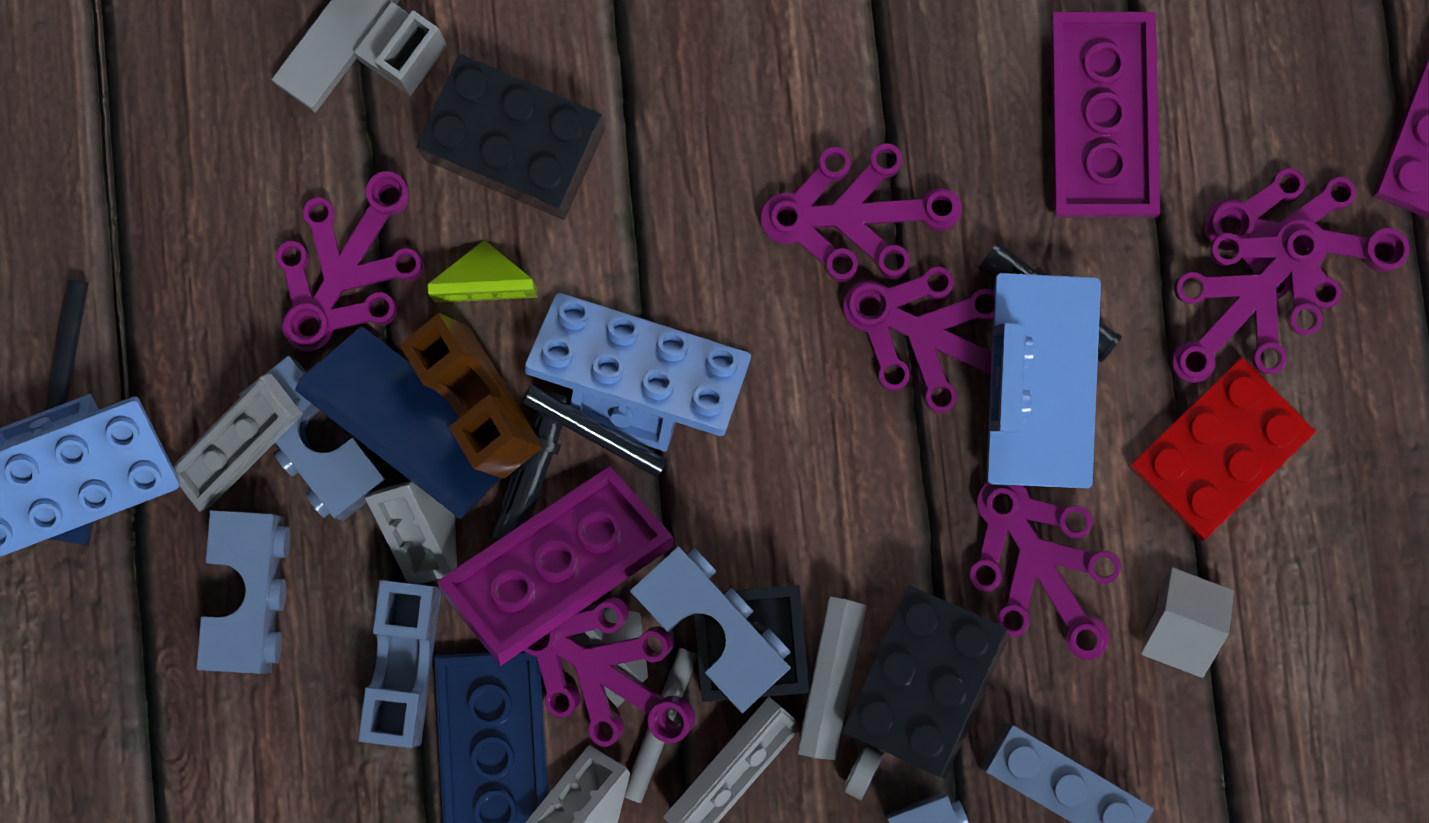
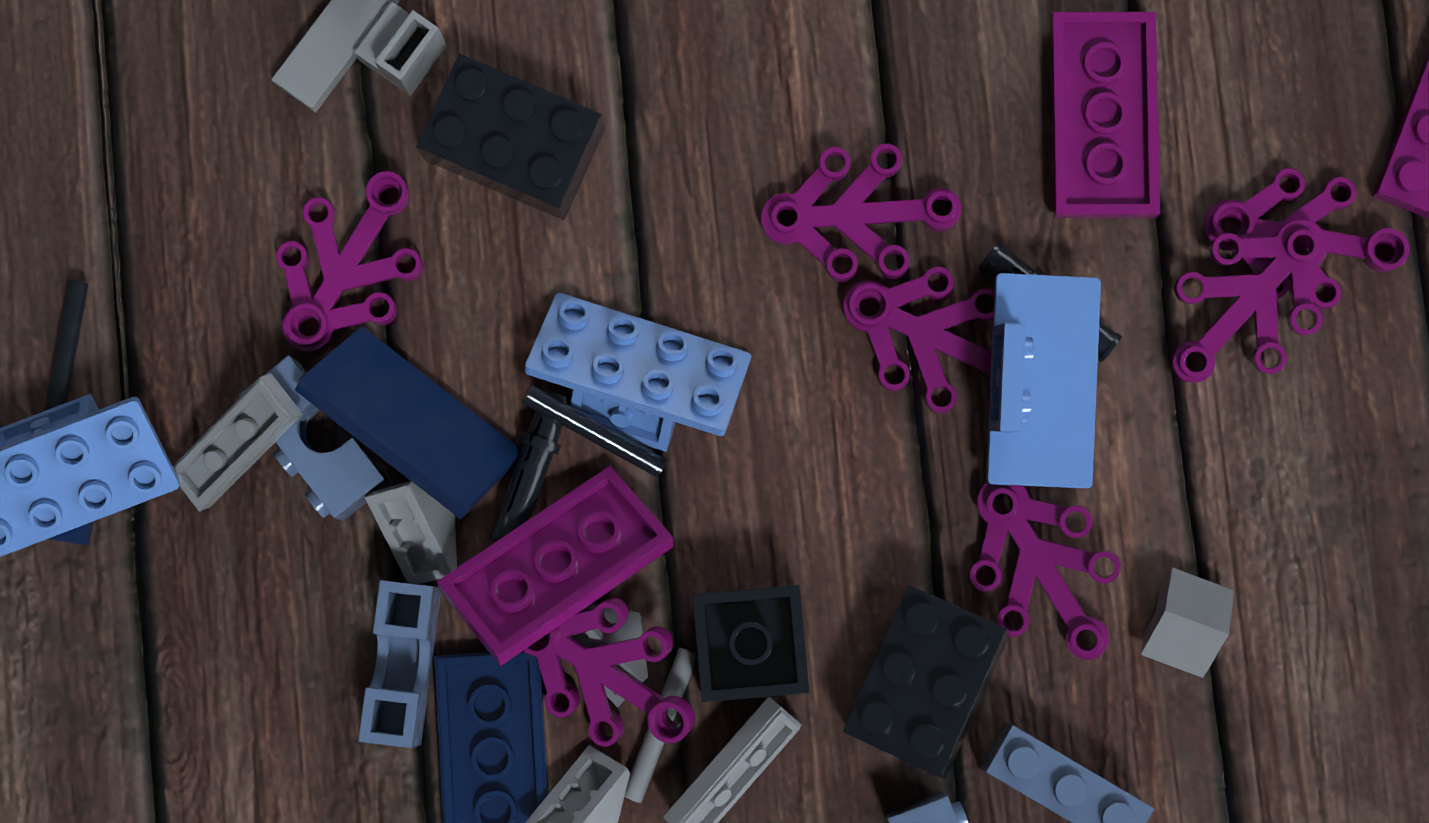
sand blue arch [197,510,291,674] -> none
reddish brown arch [400,313,544,479] -> none
lime slope [428,240,538,303] -> none
sand blue arch [630,546,791,713] -> none
light grey tile [797,596,867,760] -> none
light grey tile [843,744,884,801] -> none
red plate [1128,357,1316,541] -> none

